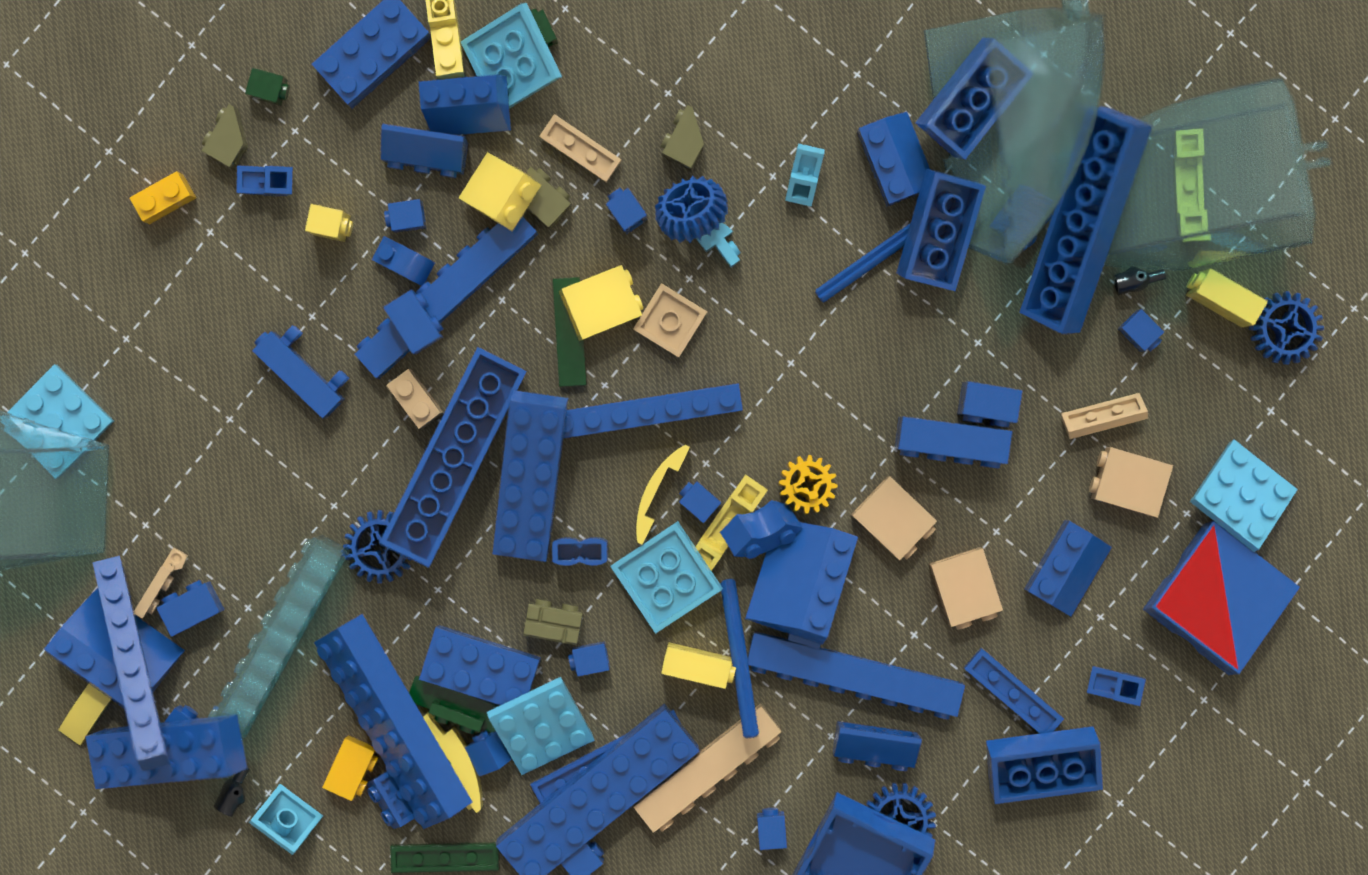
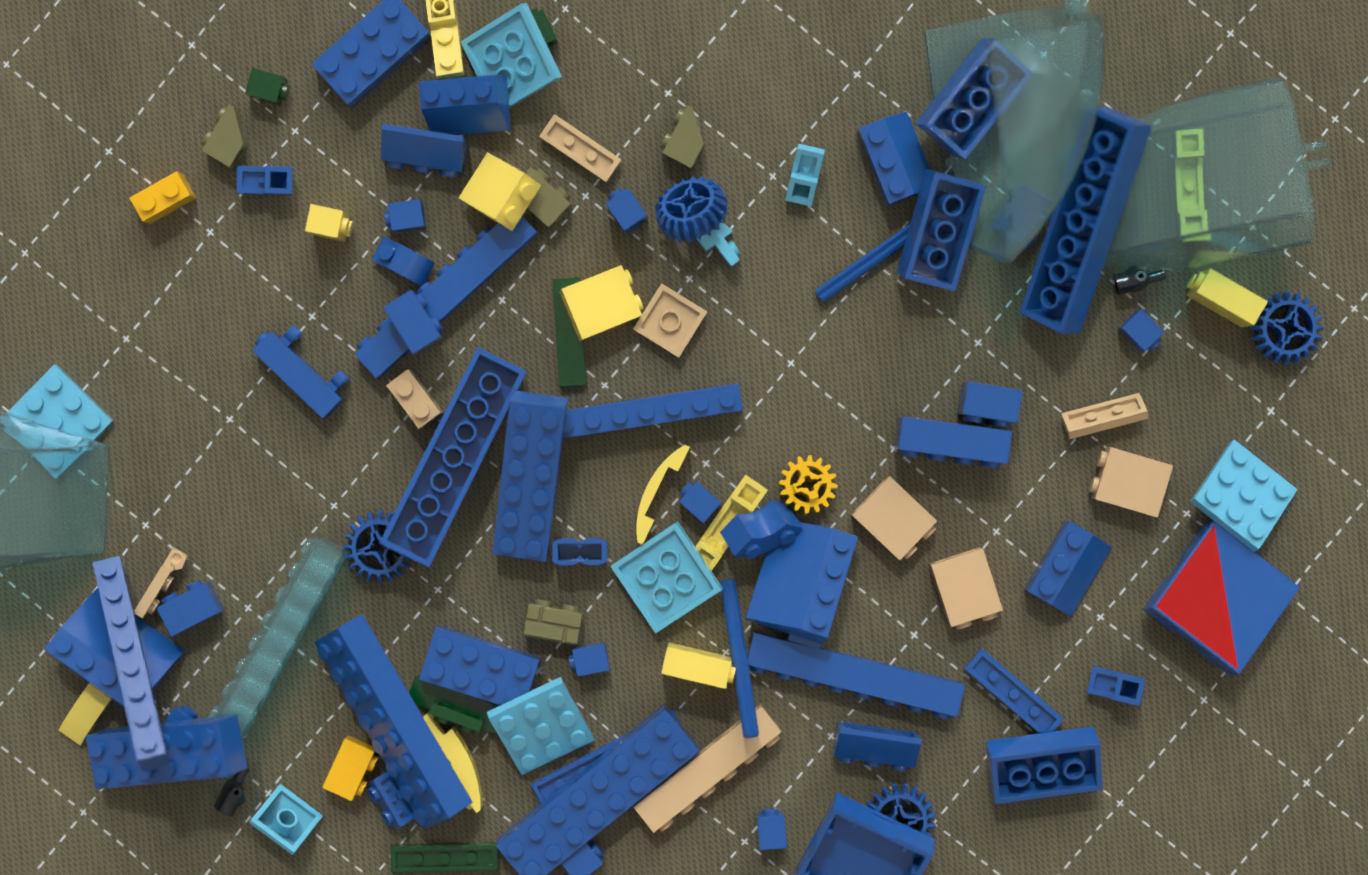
blue brick [465,730,512,777] -> none

